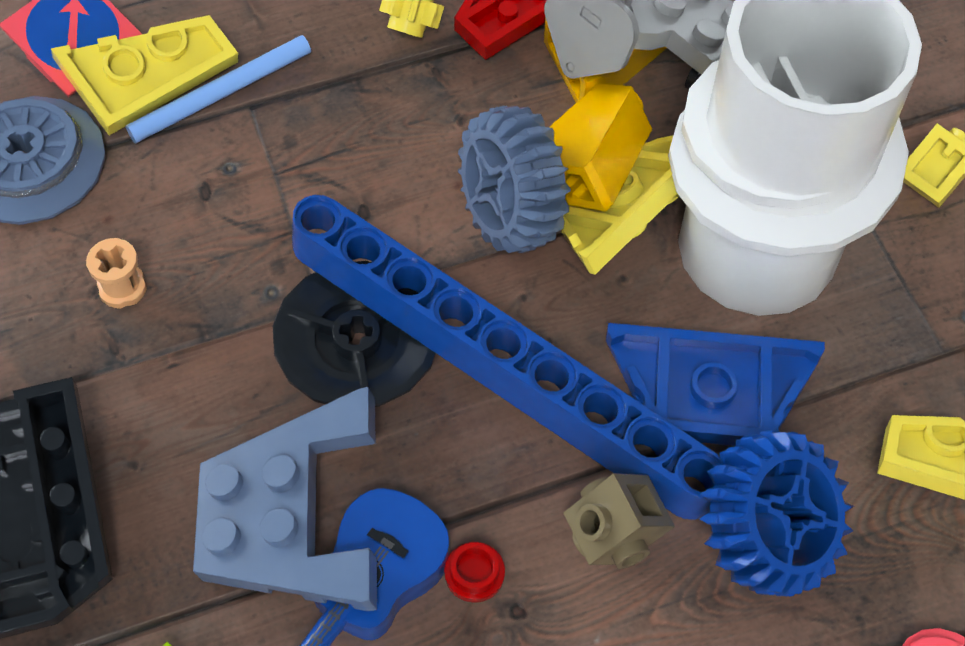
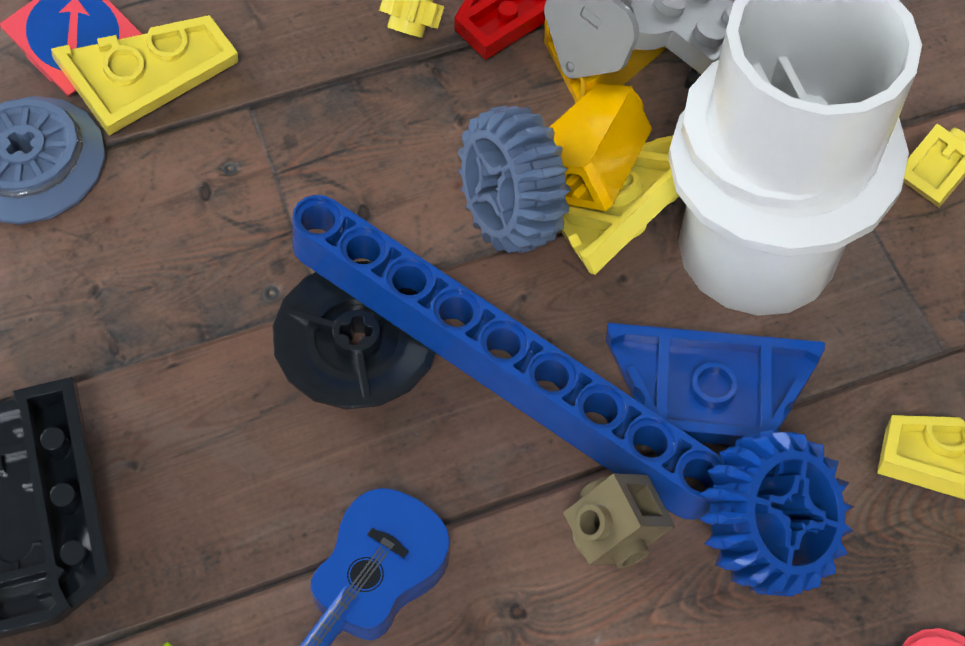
light nougat bush [86,238,147,309] -> none
light blue bar [125,35,311,144] -> none
sand blue wing [193,387,377,611] -> none
red plate [444,542,505,603] -> none

